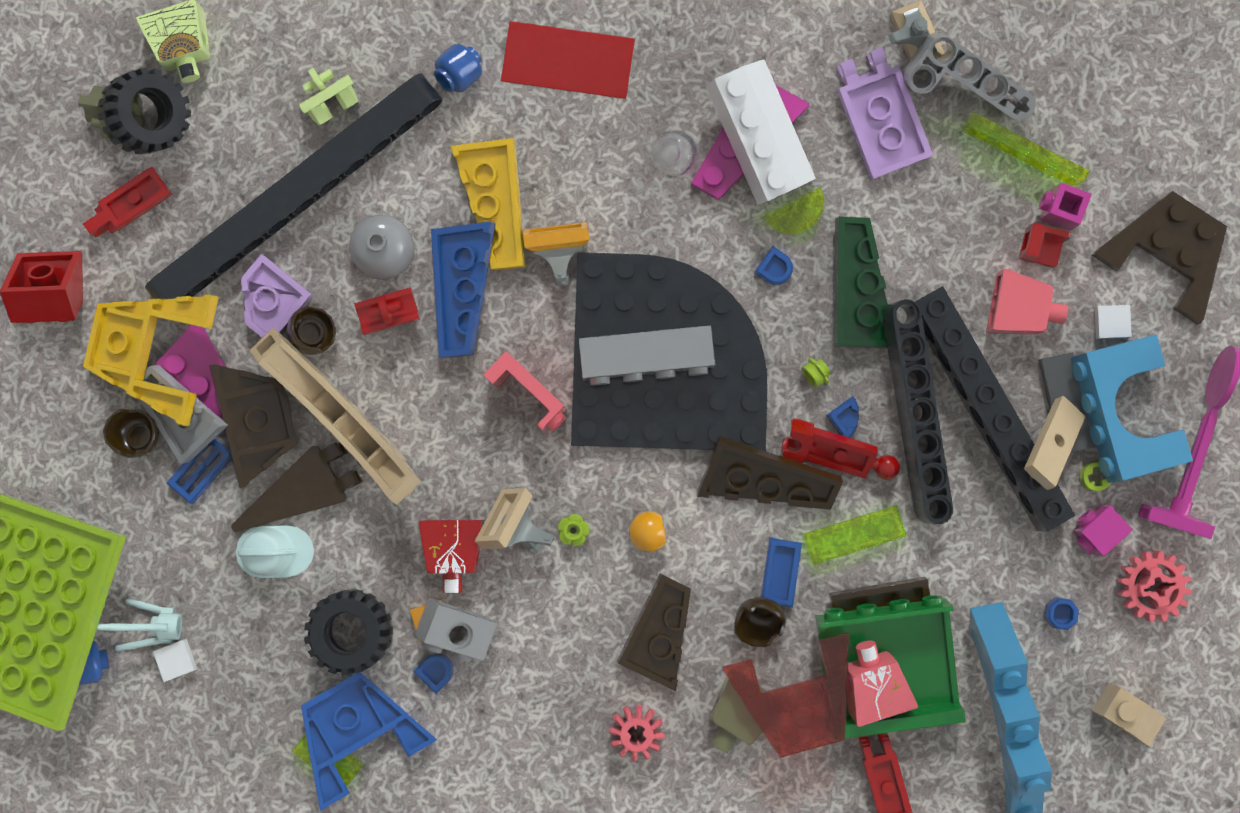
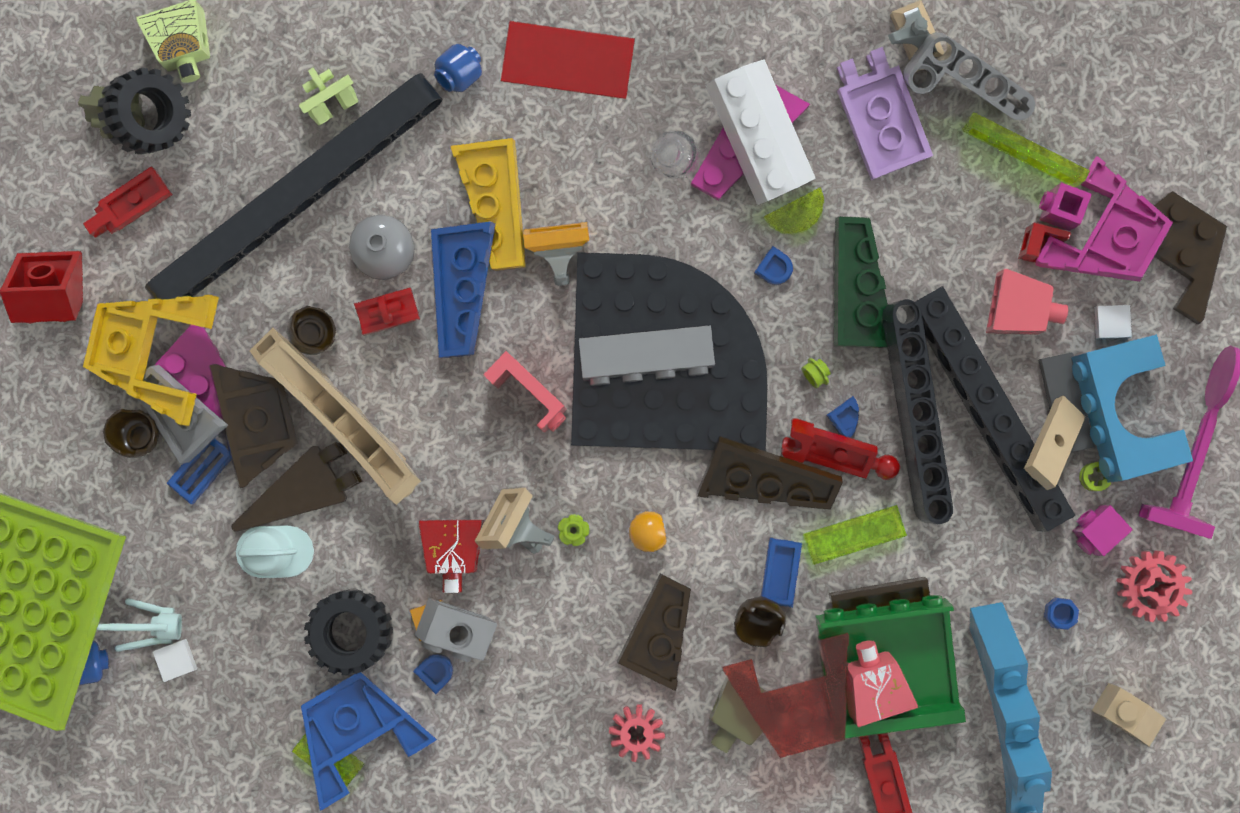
lavender plate [241,254,314,338] -> none
none -> dark pink wing [1035,156,1173,282]

